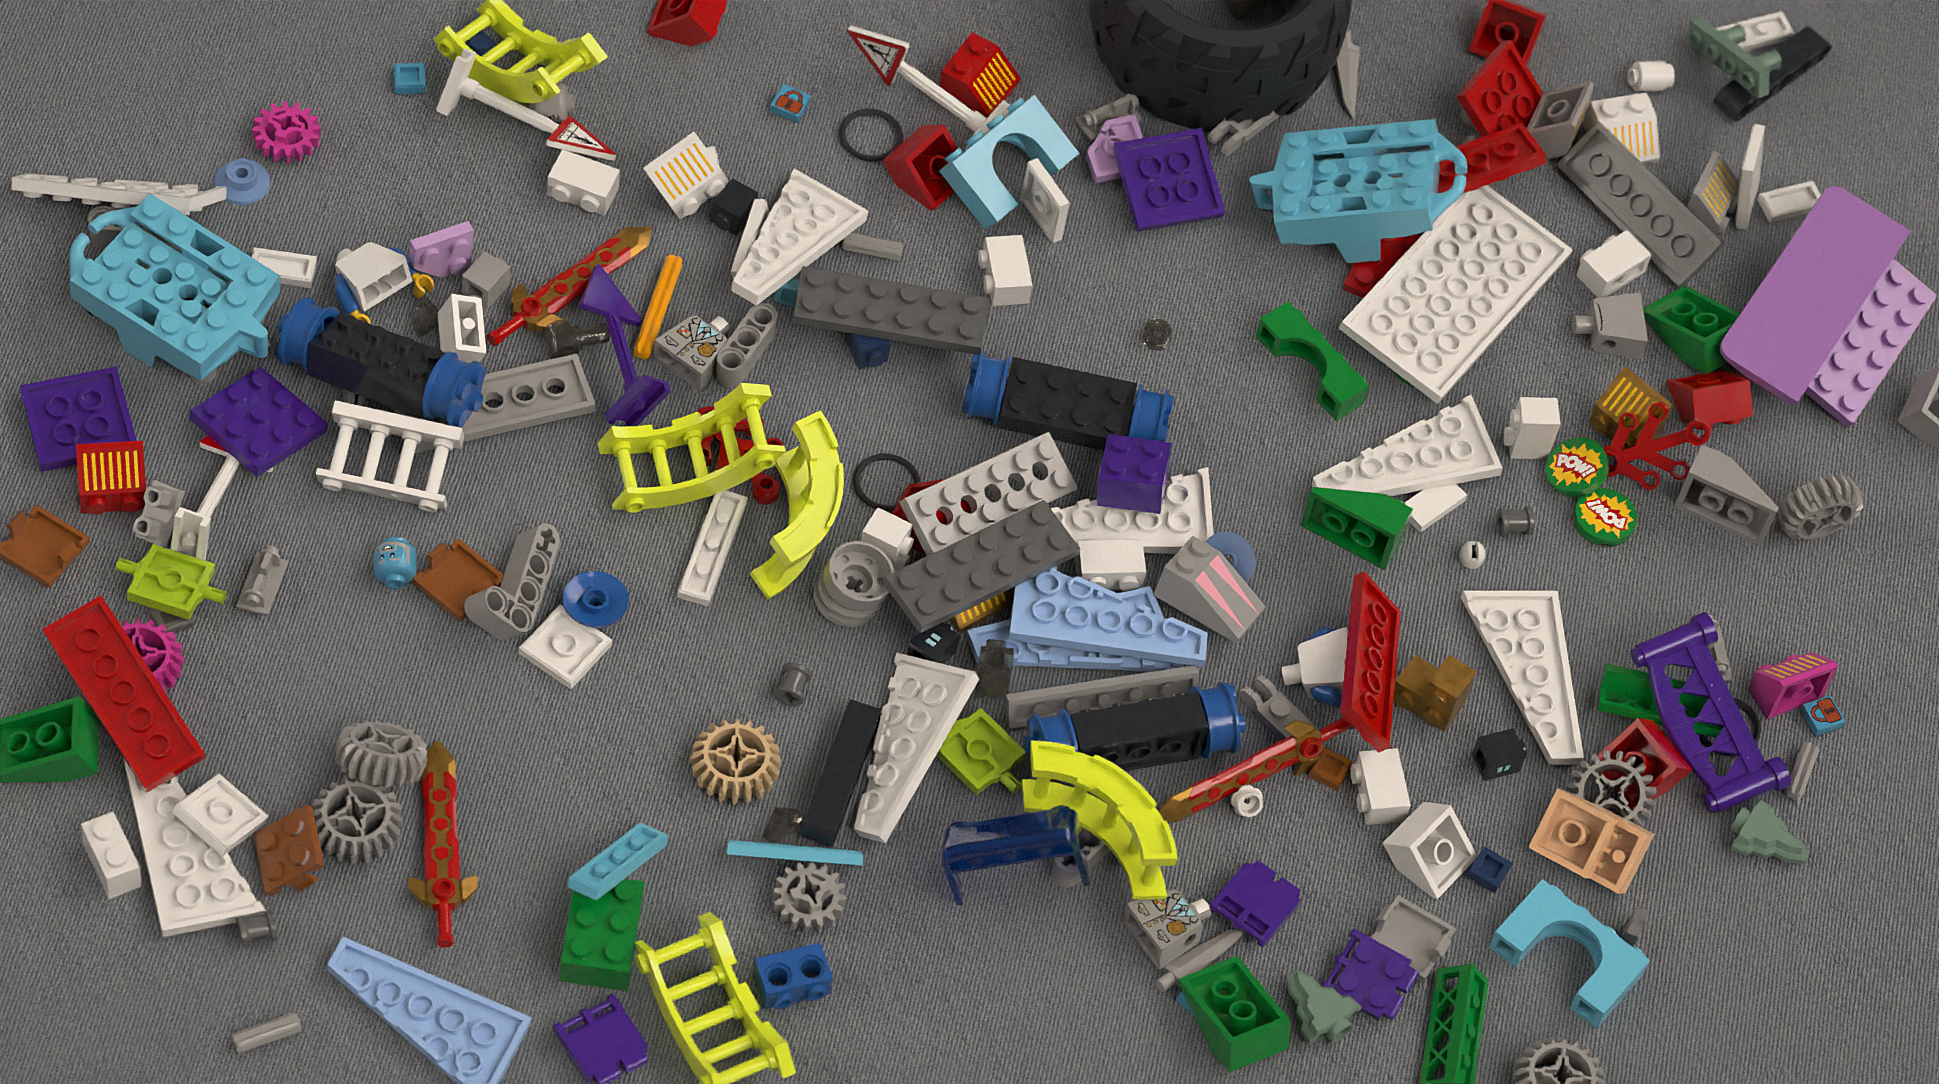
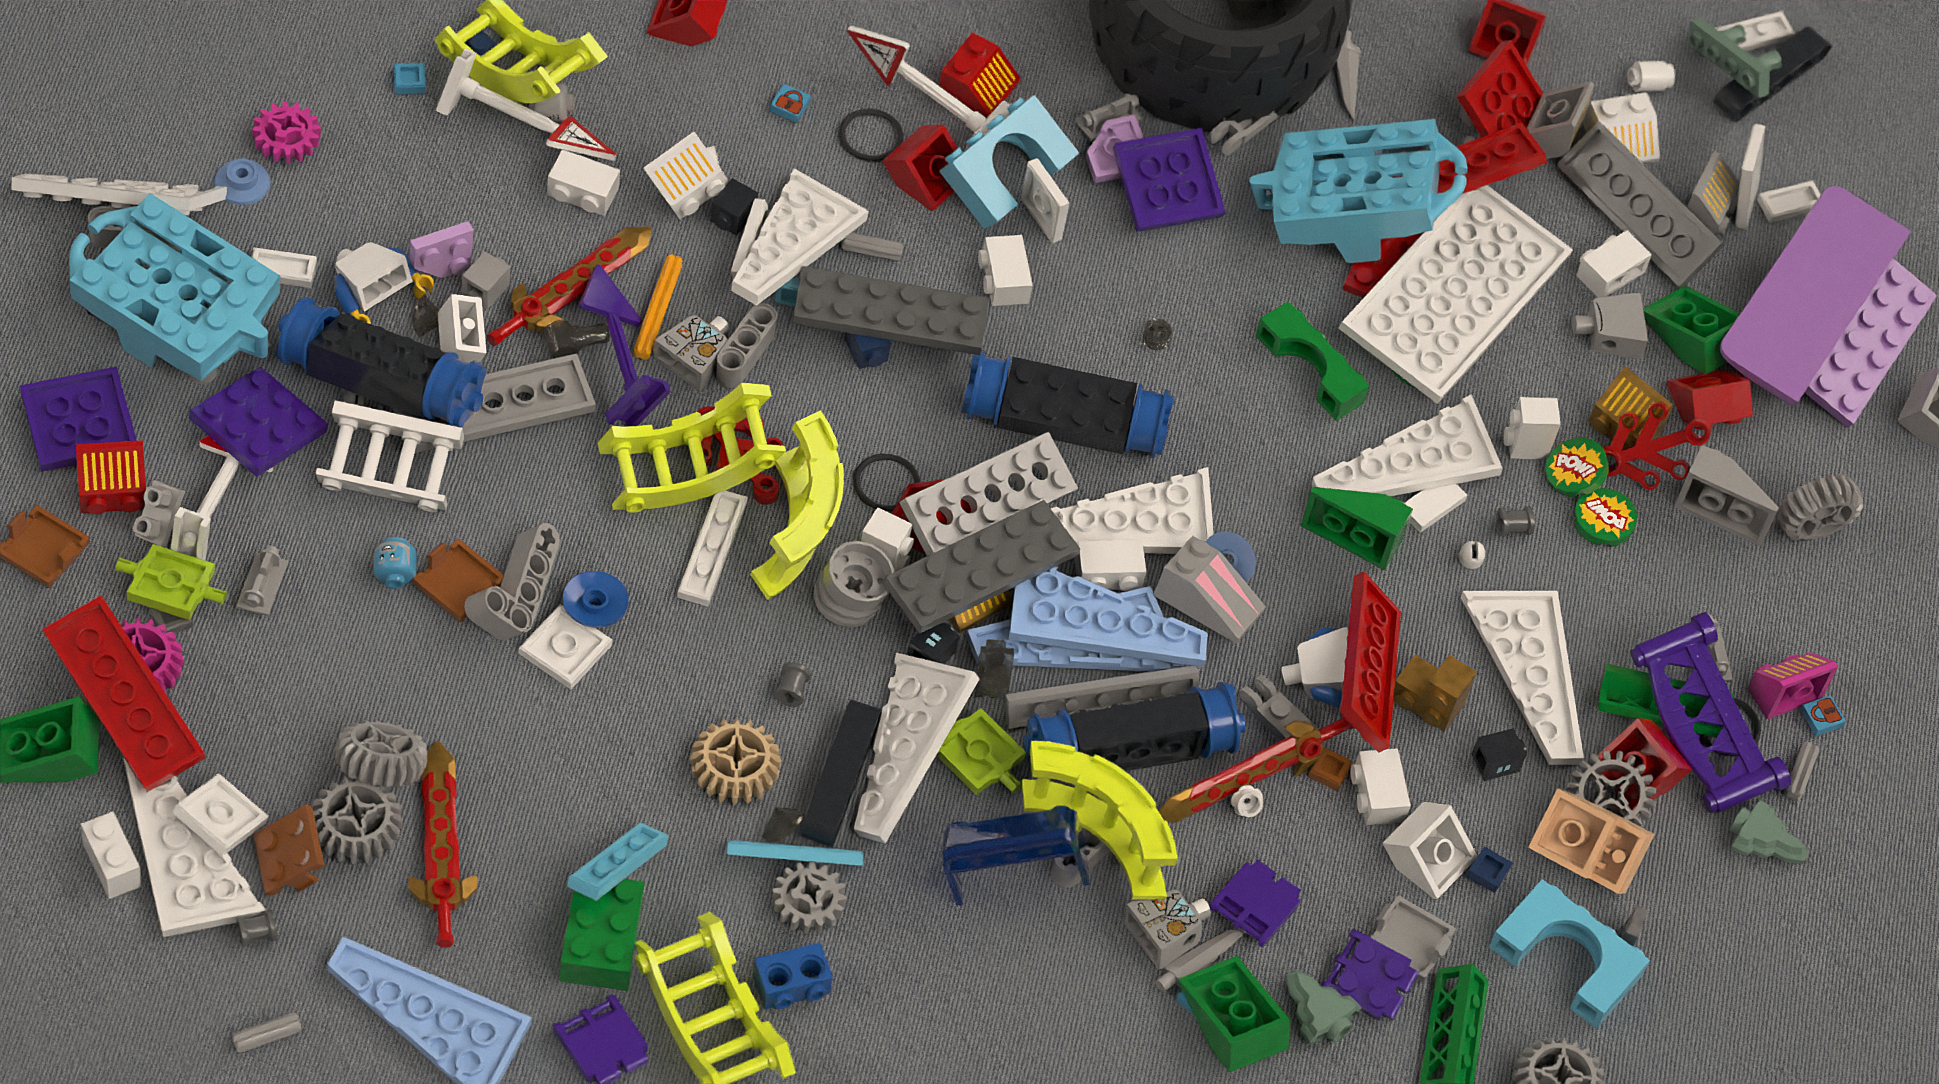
dark purple brick [1097,434,1171,514] -> none

